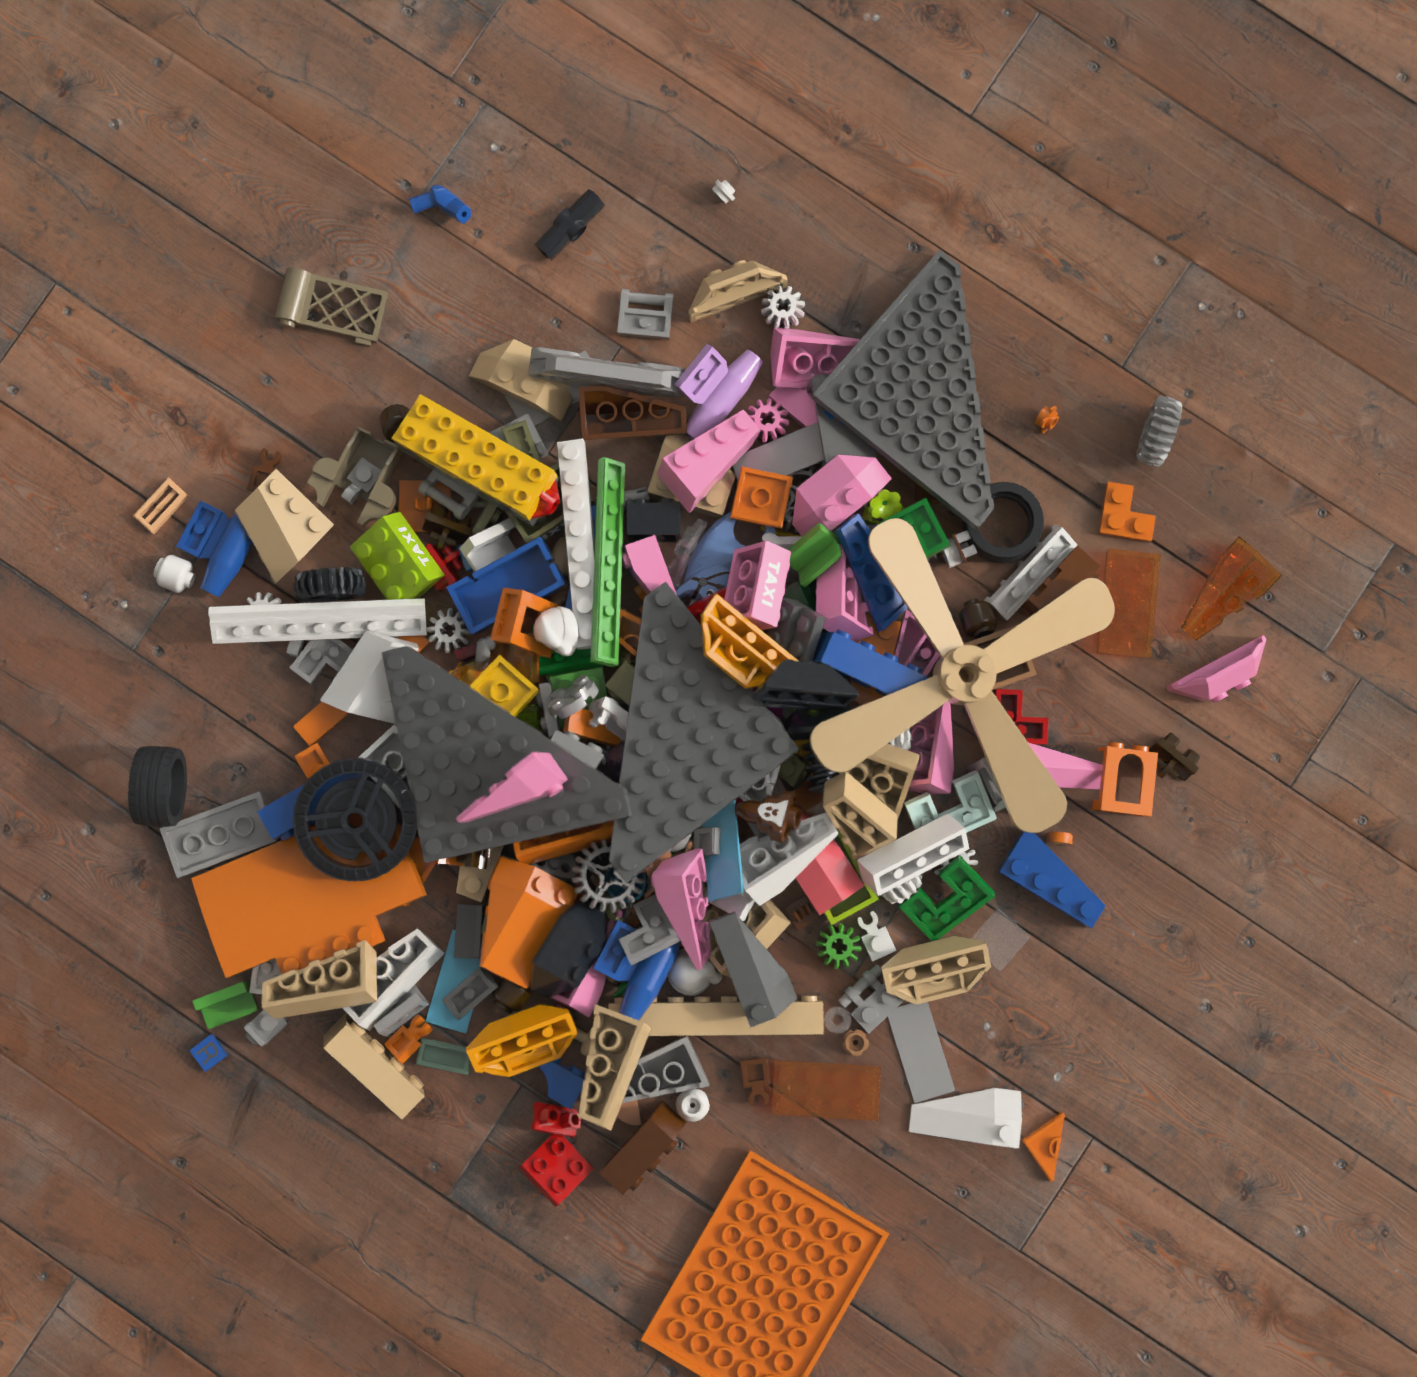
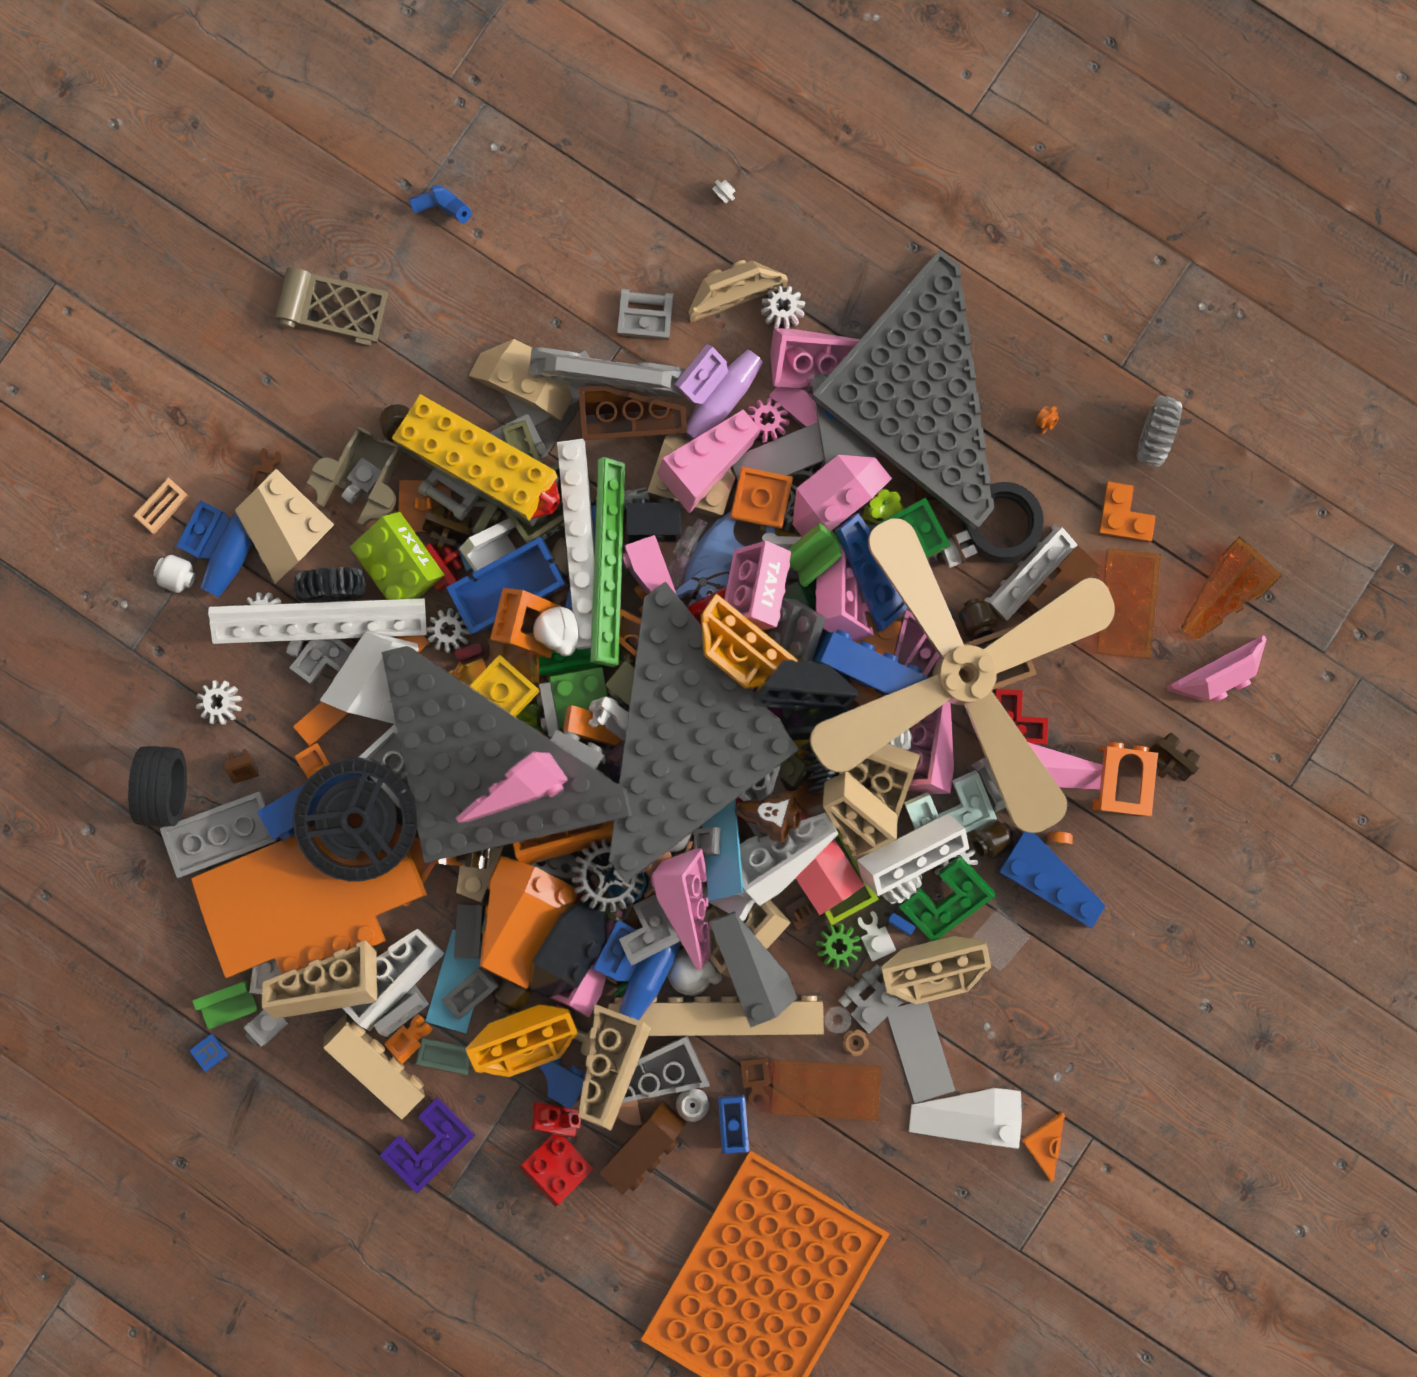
light grey arm [474,636,496,671] -> none
black piece [535,189,605,261] -> none
light grey plate [547,675,599,720] -> none
none -> white gear [196,680,242,725]
none -> reddish brown tile [224,749,259,784]
none -> dark purple plate [380,1097,475,1193]
none -> blue brick [718,1094,749,1154]
none -> blue tile [886,912,916,935]
none -> dark brown head [972,819,1013,859]

